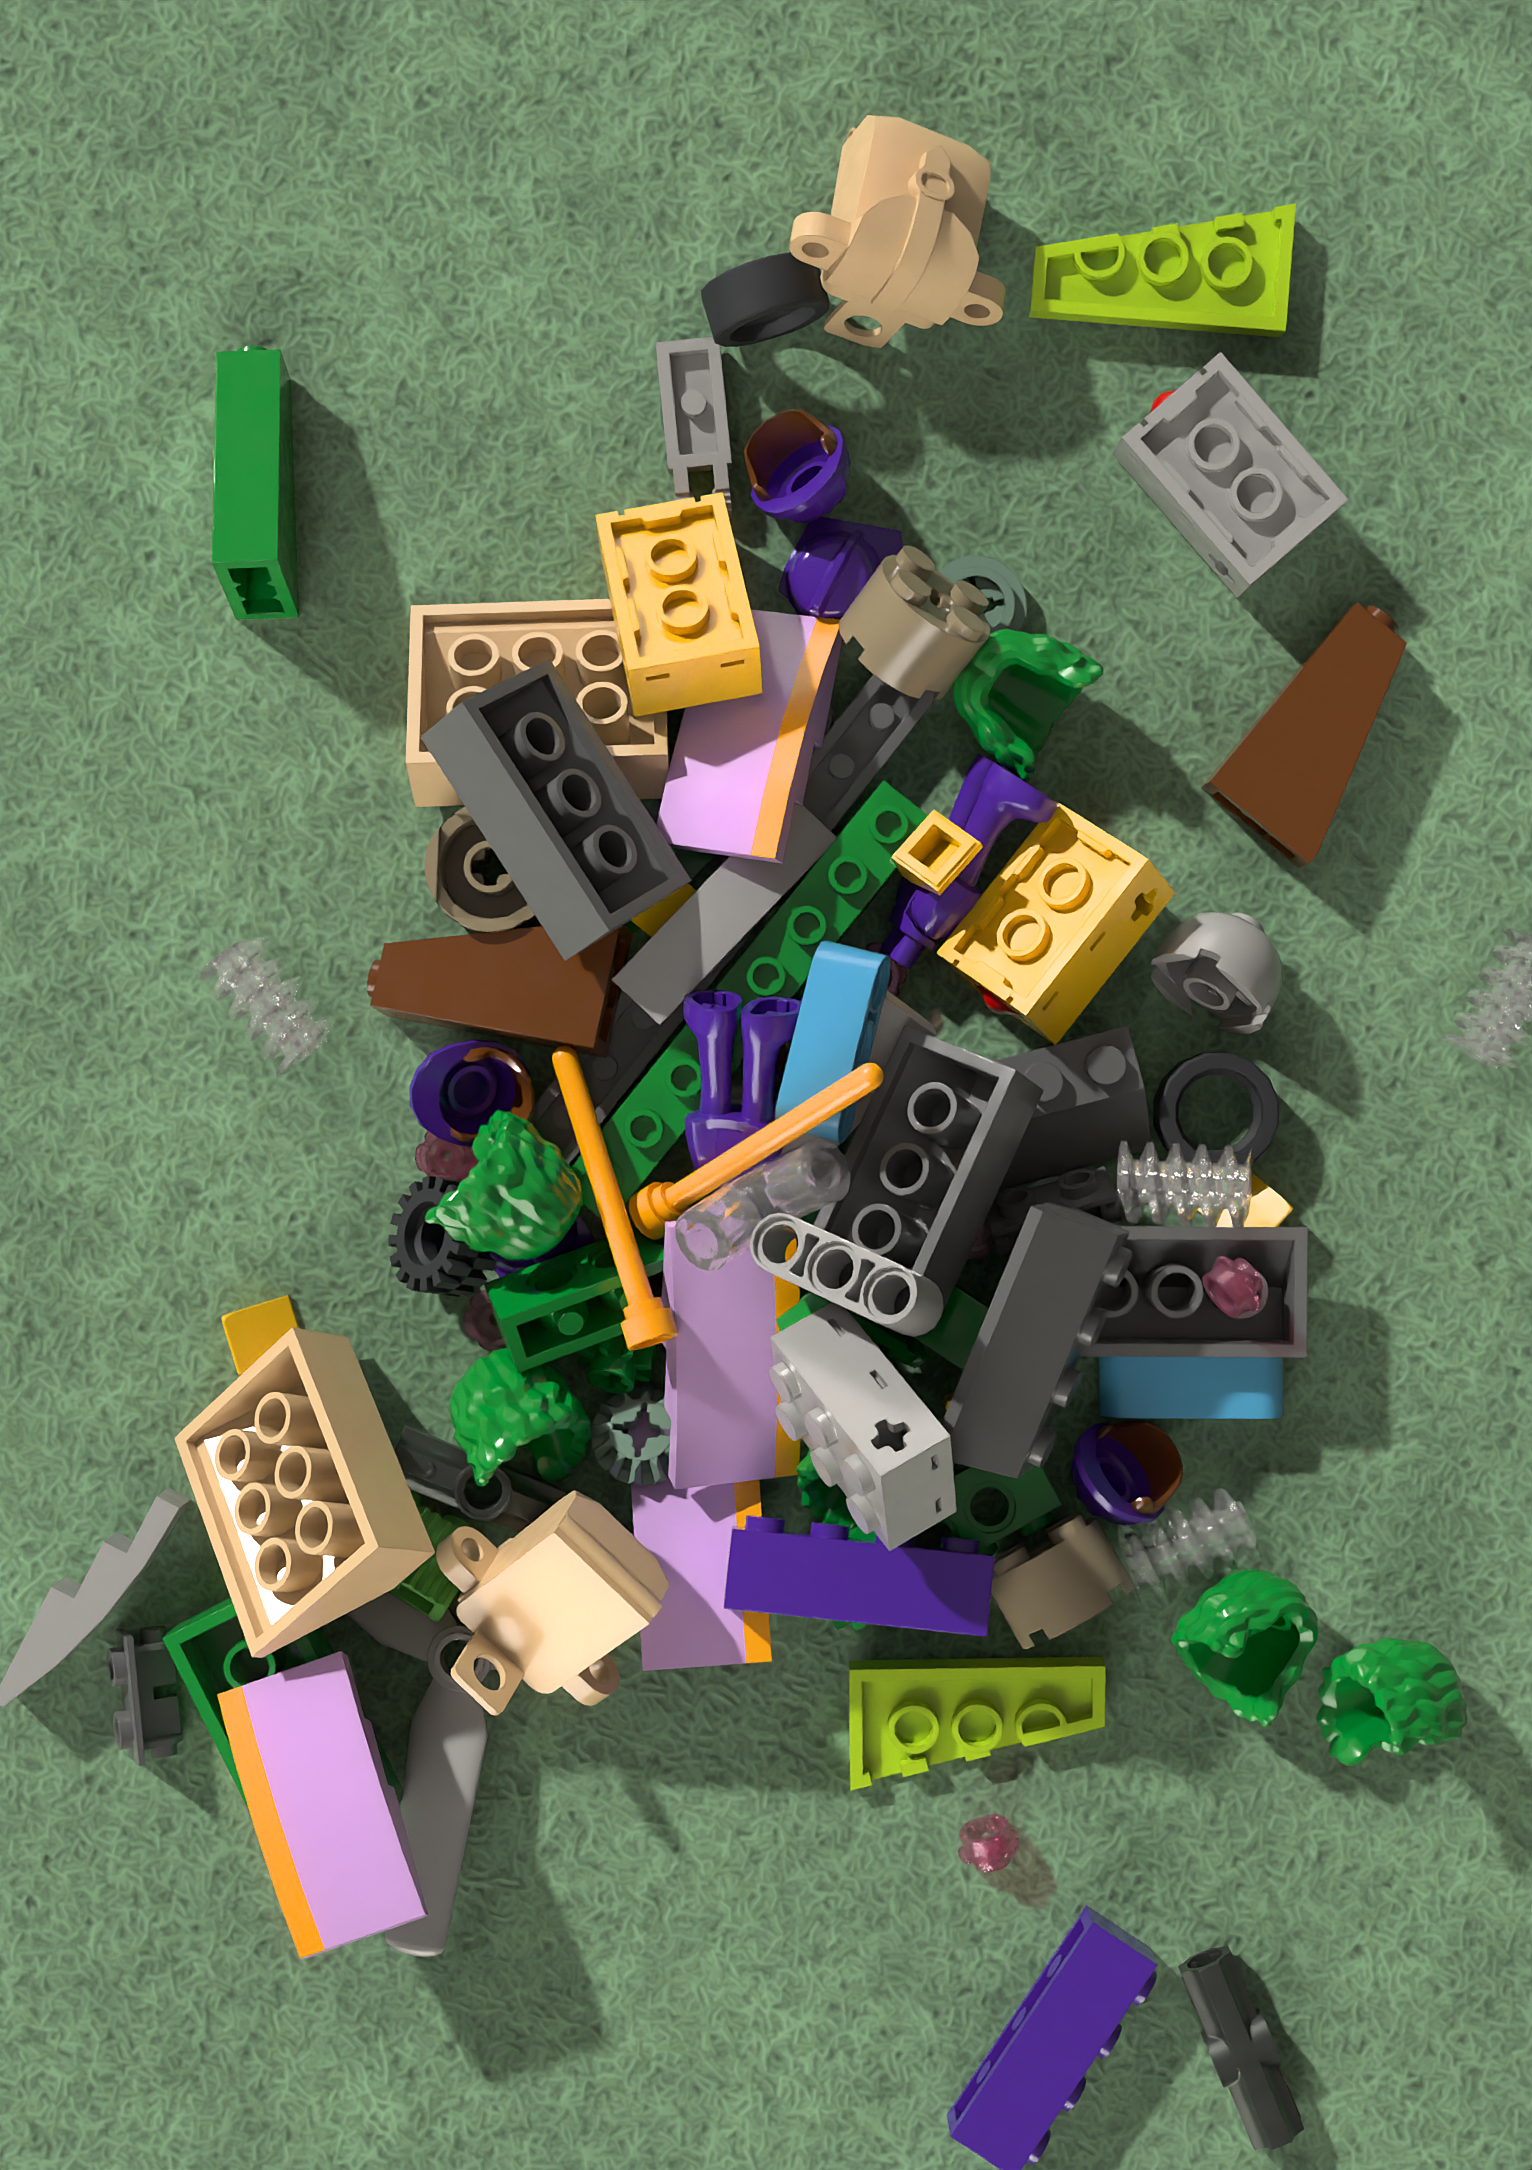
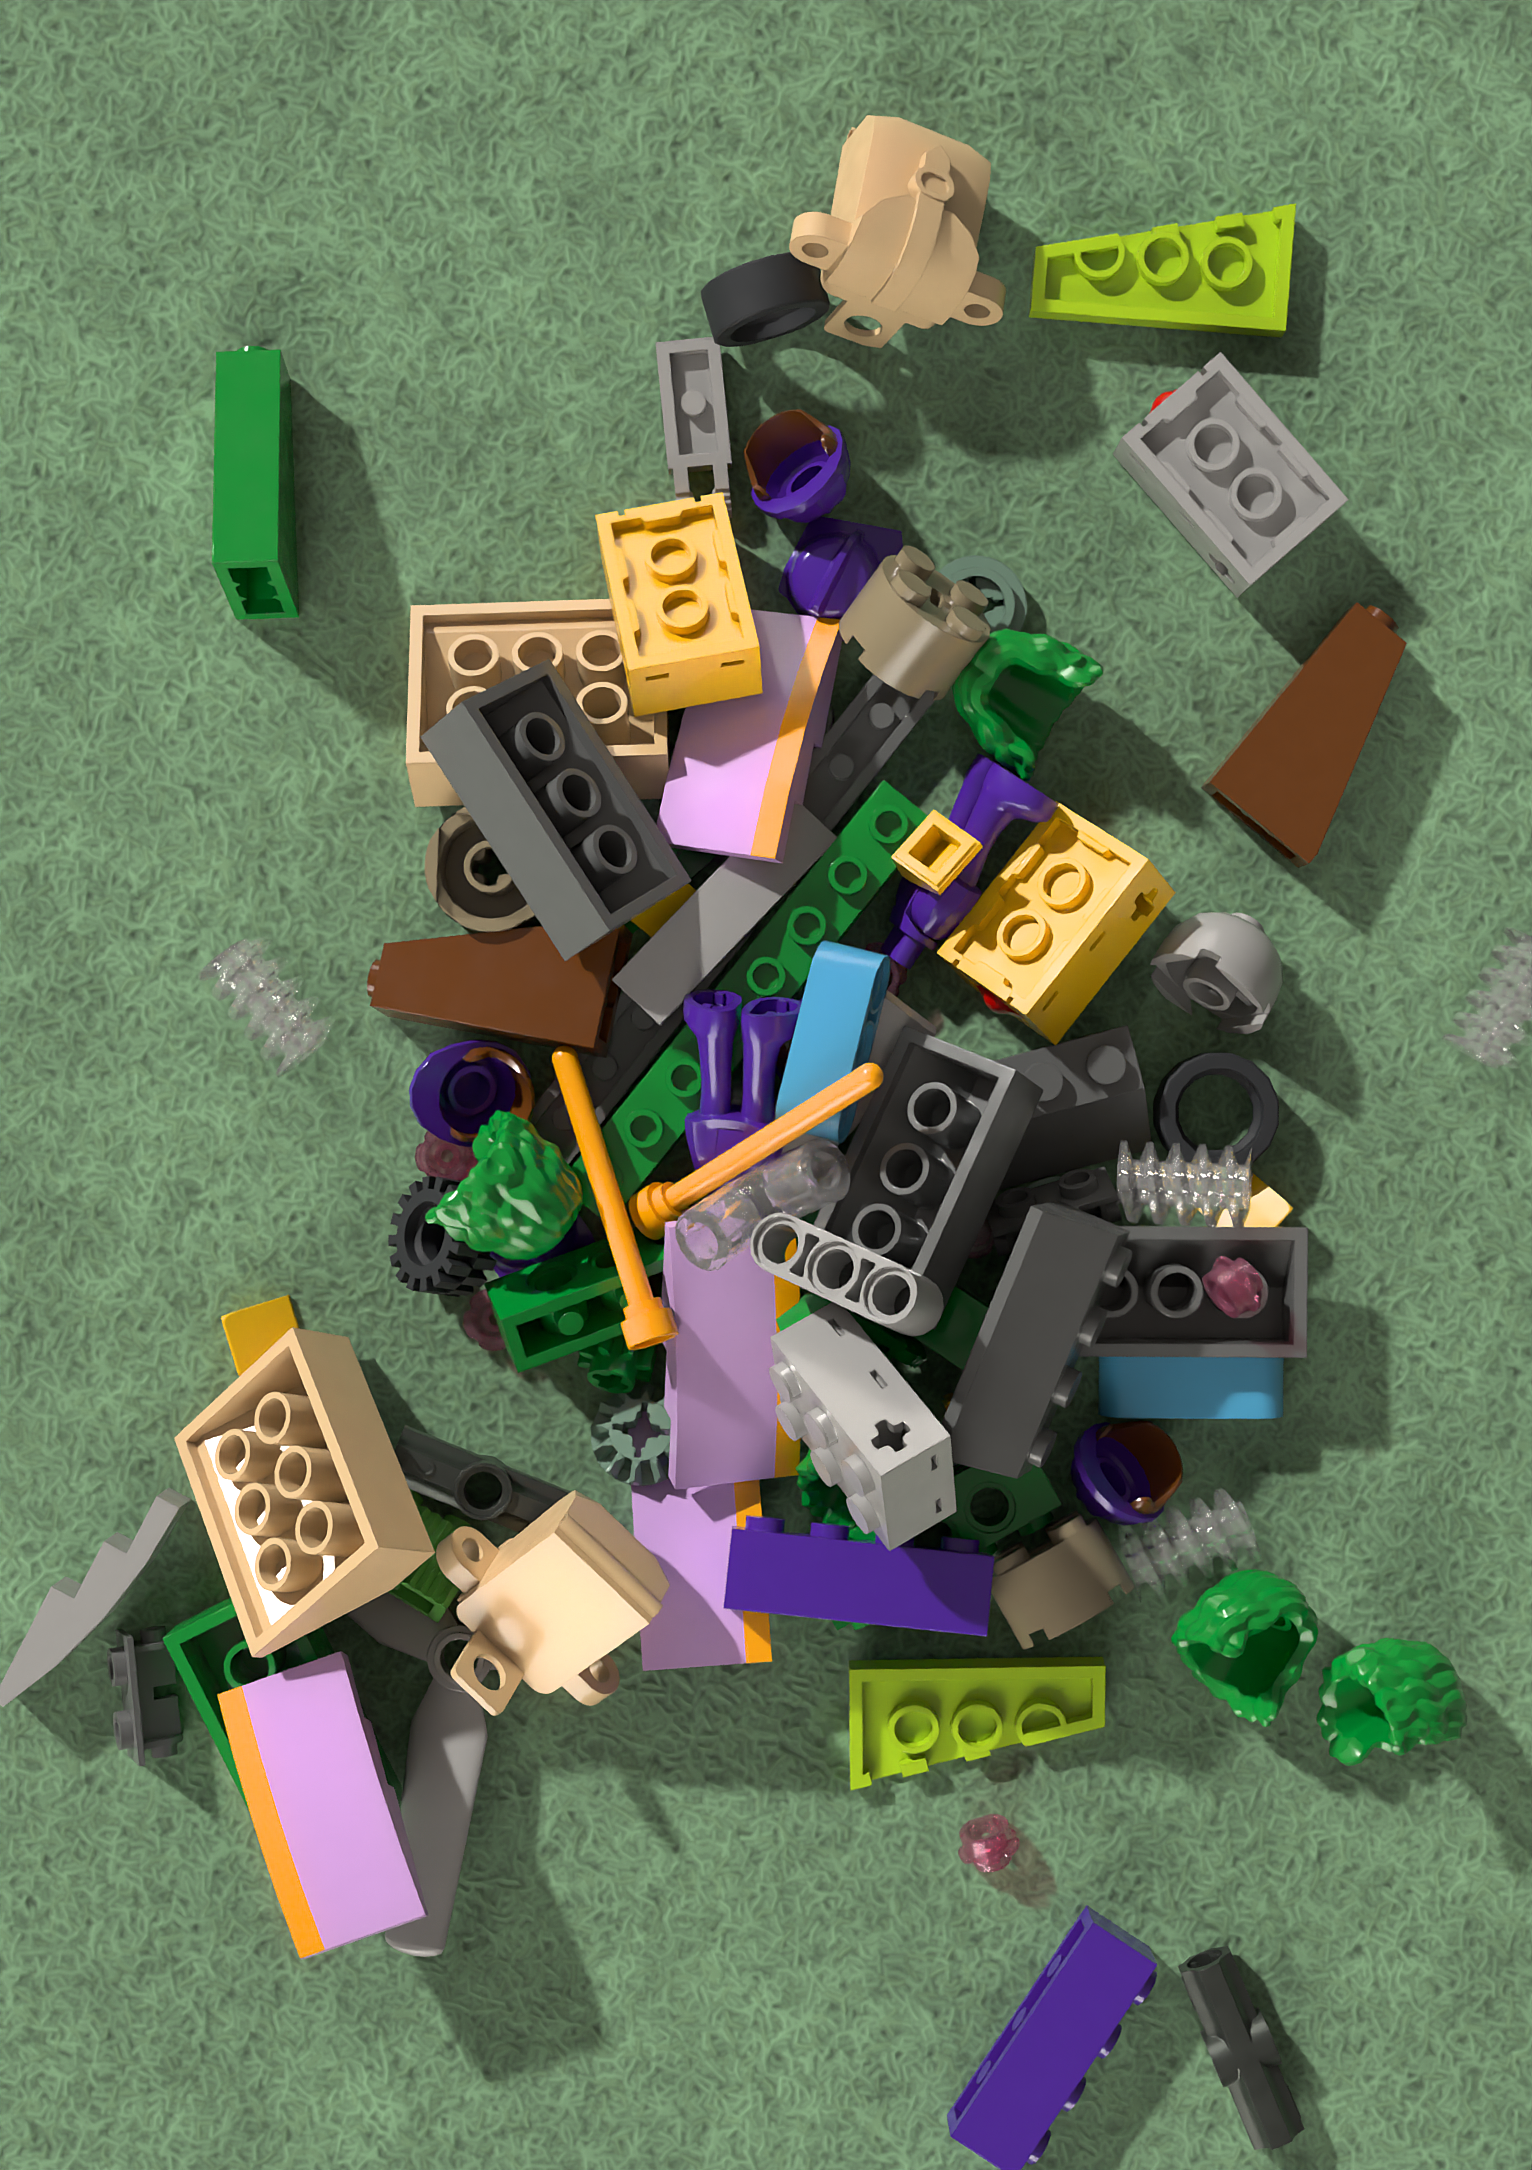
green hair [448,1348,592,1486] -> none

